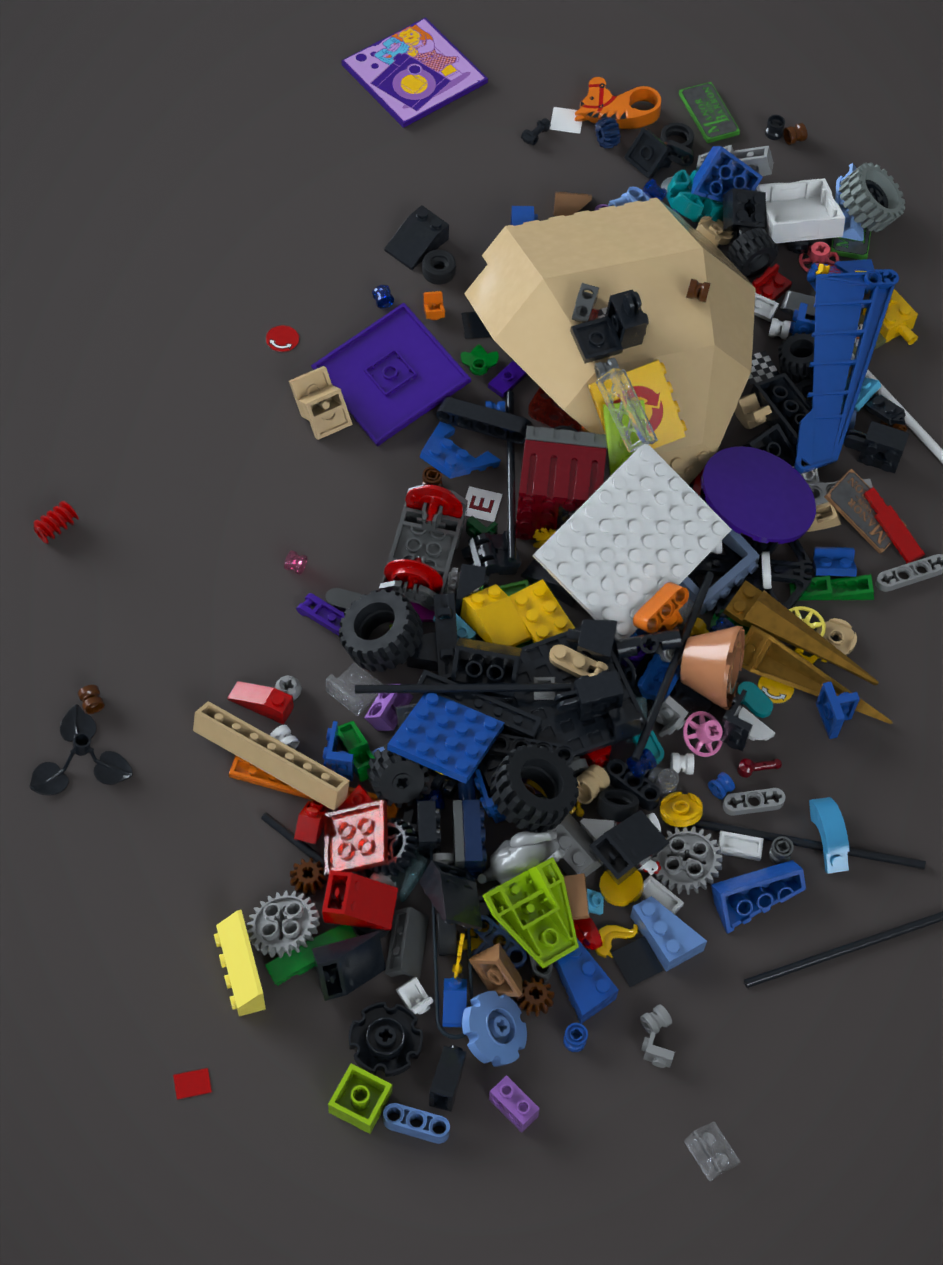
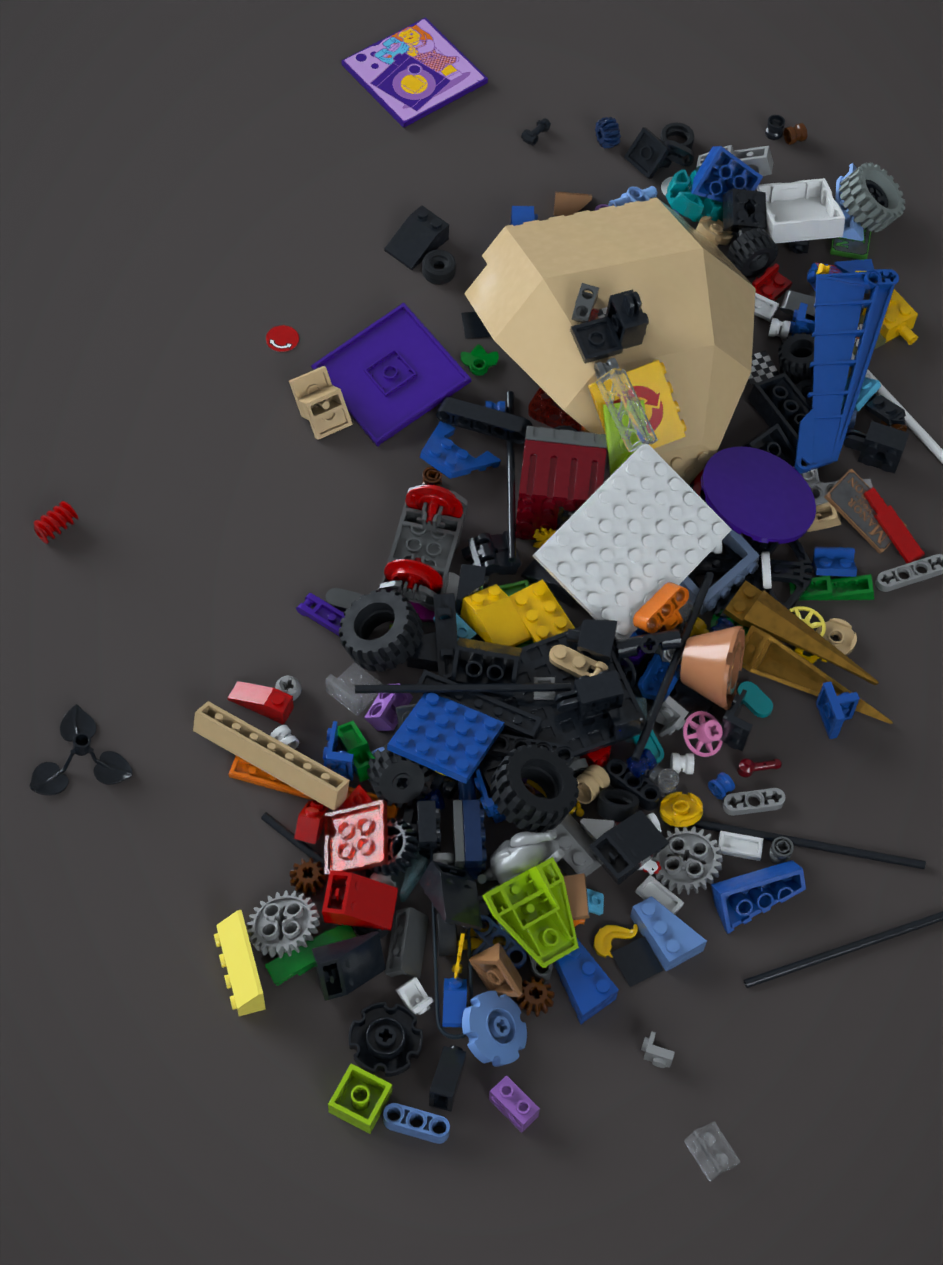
reddish brown wheel [78,685,105,714] -> none
red sticker [173,1068,212,1099] -> none
clear pink wheel [284,550,308,575] -> none
clear blue wheel [372,285,394,309] -> none
orange bracket [423,291,445,320] -> none
light grey gear [447,567,460,597] -> none
white sticker [465,486,503,522] -> none
dark green bracket [466,516,498,539] -> none
dark purple plate [488,361,527,398] -> none
white sticker [550,107,582,134] -> none
blue wheel [563,1023,588,1052] -> none
red rock [573,918,603,950] -> none
orange animal [575,77,661,129] -> none
yellow tile [599,870,644,906] -> none
light grey wheel [640,1004,672,1035] -> none
clear blue bush [643,179,667,201] -> none
tile [679,82,740,143] -> none
reddish brown wheel [686,278,711,303] -> none
tan brick [734,393,772,429] -> none
white tile [738,707,775,741] -> none
yellow sticker [758,676,794,703] -> none
coral wheel [799,242,839,273] -> none
dark azure arch [809,797,850,874] -> none

